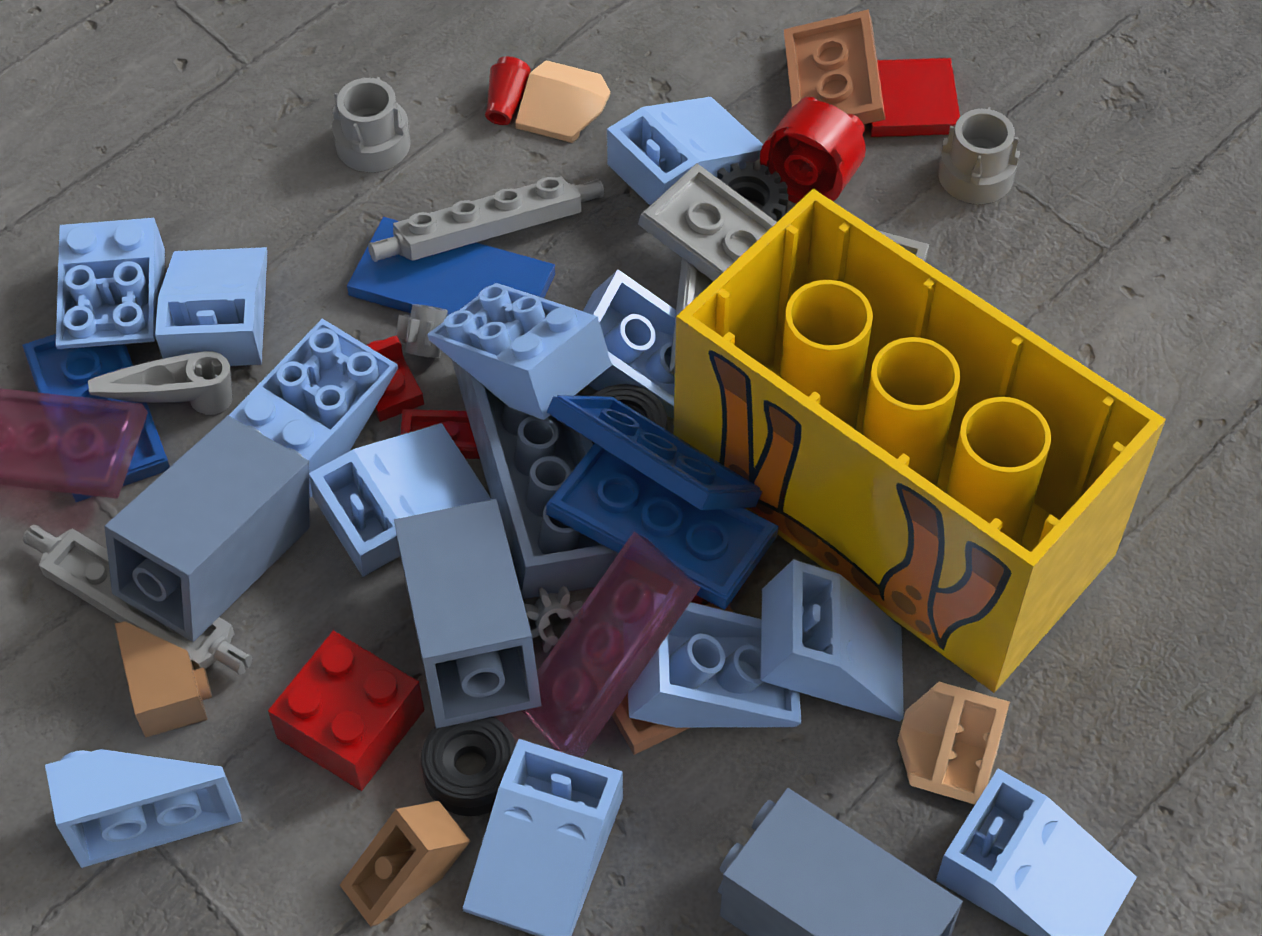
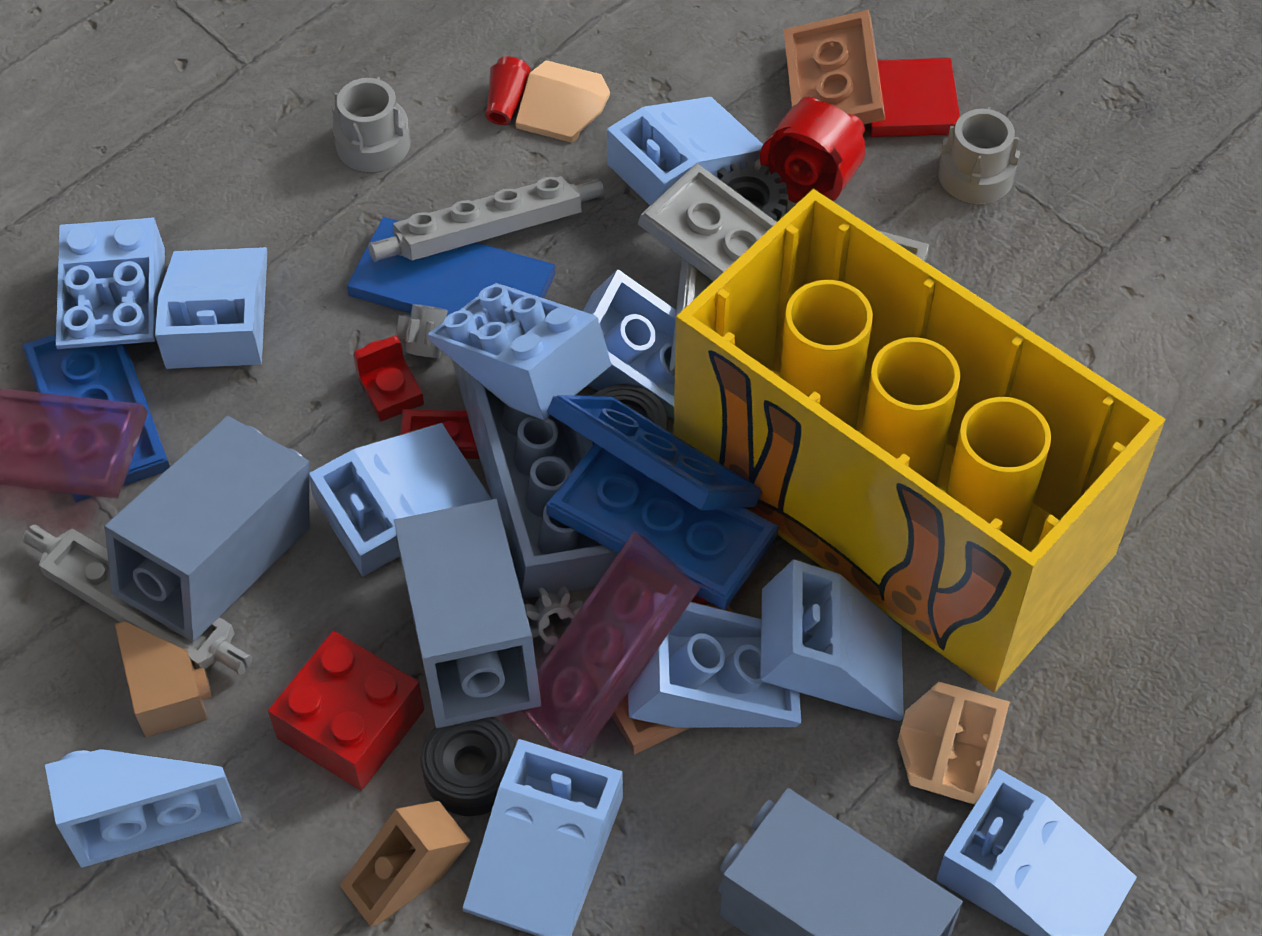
light grey piece [88,351,233,415] -> none
light blue slope [228,319,398,498] -> none

